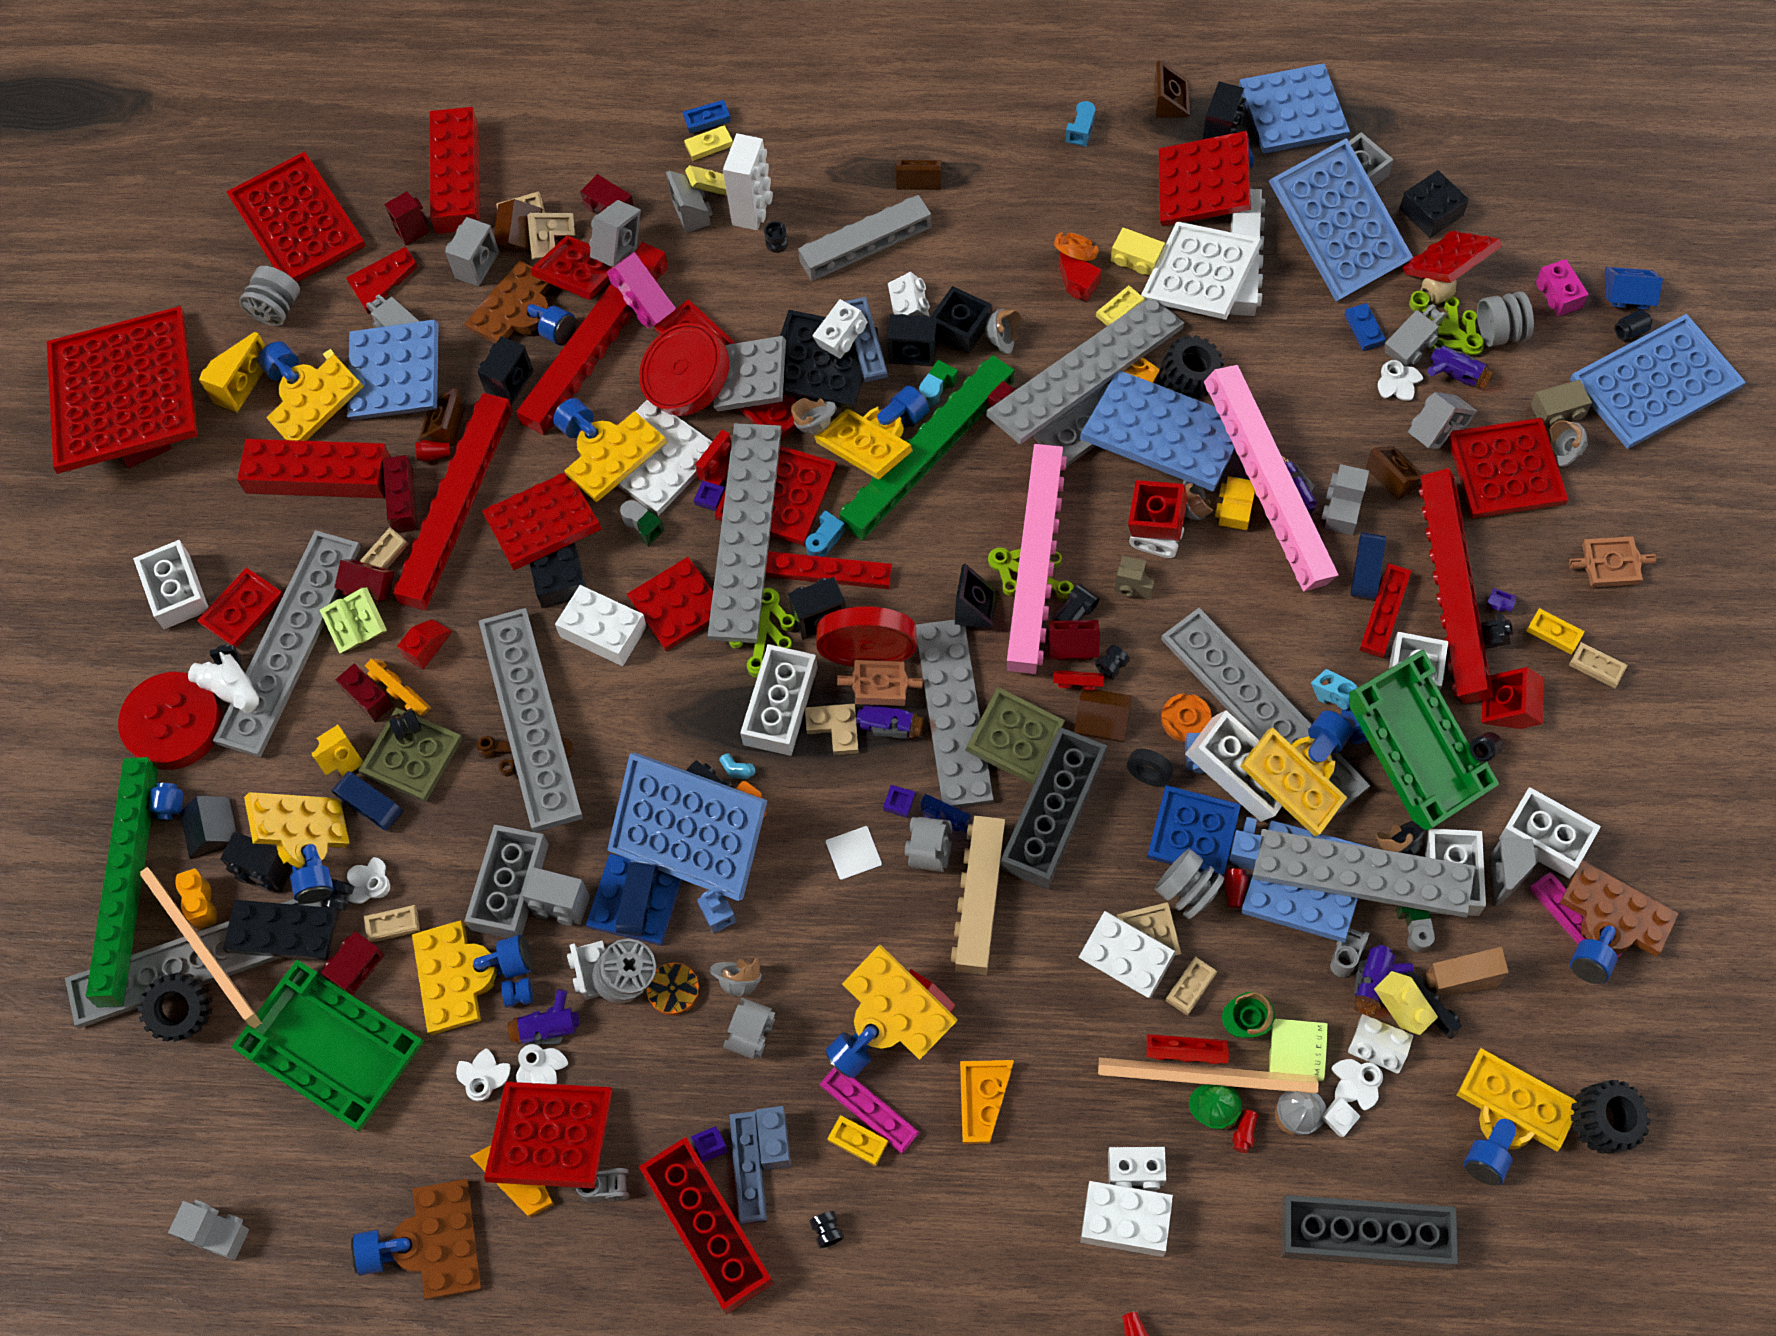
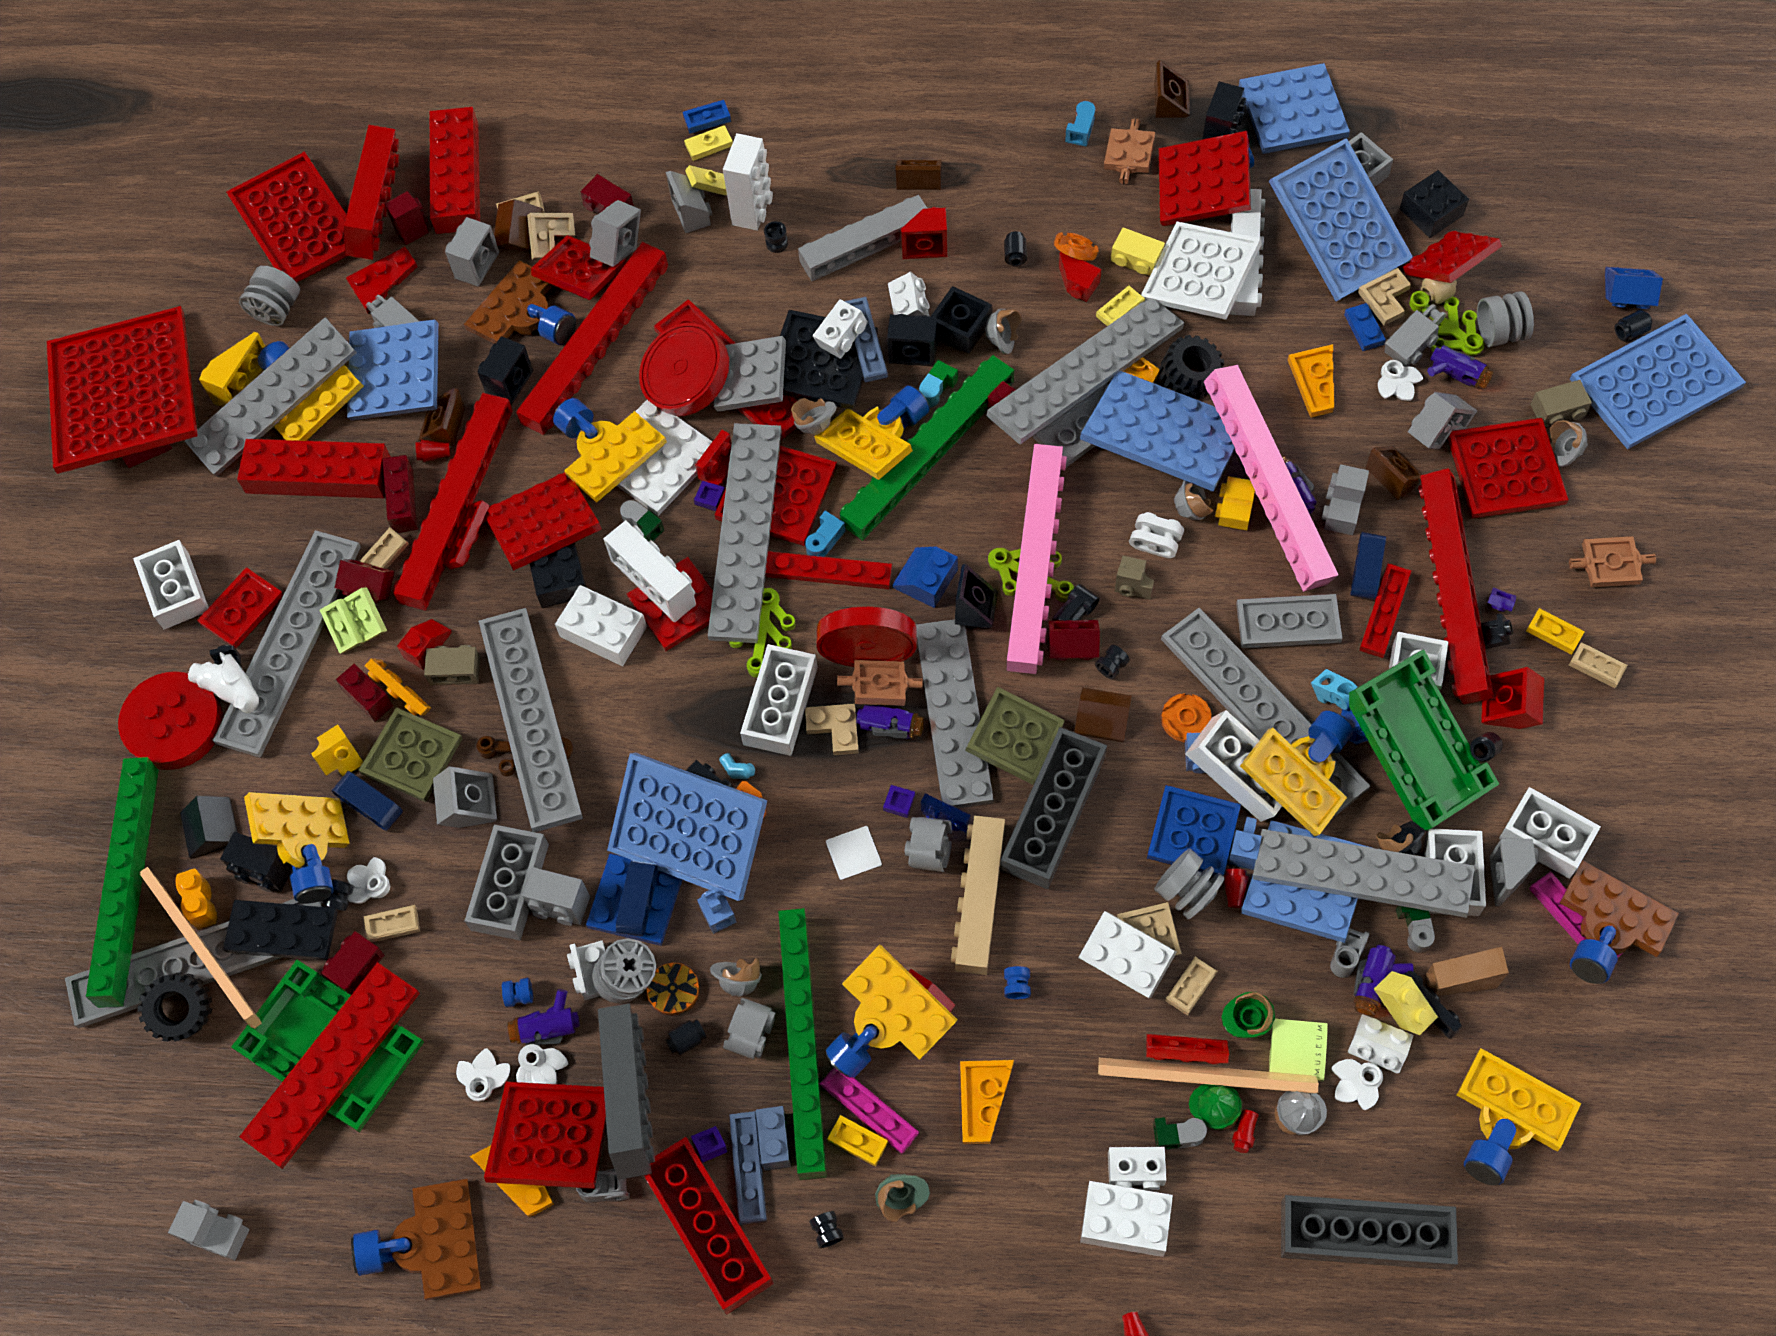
blue head [148,783,184,820] -> none
black wheel [388,708,422,740] -> none
yellow plate [412,920,533,1035] -> none
dark pink brick [606,252,676,329] -> none
black brick [788,577,846,640] -> none
red plate [1053,670,1104,690] -> none
black tyre [1127,748,1173,786] -> none
red brick [1128,480,1188,541] -> none
white plate [1321,1097,1361,1137] -> none
dark pink brick [1536,259,1589,317] -> none
black tyre [1571,1080,1651,1154] -> none
none -> light grey plate [185,318,357,476]
none -> red plate [239,962,420,1169]
none -> red brick [344,125,400,260]
none -> dark tan brick [424,645,480,685]
none -> light grey slope [433,766,497,828]
none -> red plate [443,500,489,569]
none -> dark grey brick [598,1003,655,1179]
none -> white brick [603,520,696,623]
none -> black brick [665,1019,707,1055]
none -> green brick [778,908,827,1180]
none -> sand green piece [875,1174,930,1222]
none -> blue slope [892,546,958,608]
none -> red slope [901,207,948,259]
none -> black brick [1004,231,1027,267]
none -> blue wheel [1004,966,1031,999]
none -> nougat plate [1104,118,1155,184]
none -> leg [1153,1117,1207,1150]
none -> light grey plate [1236,594,1342,648]
none -> light orange wing [1287,344,1334,418]
none -> tan plate [1358,268,1411,326]

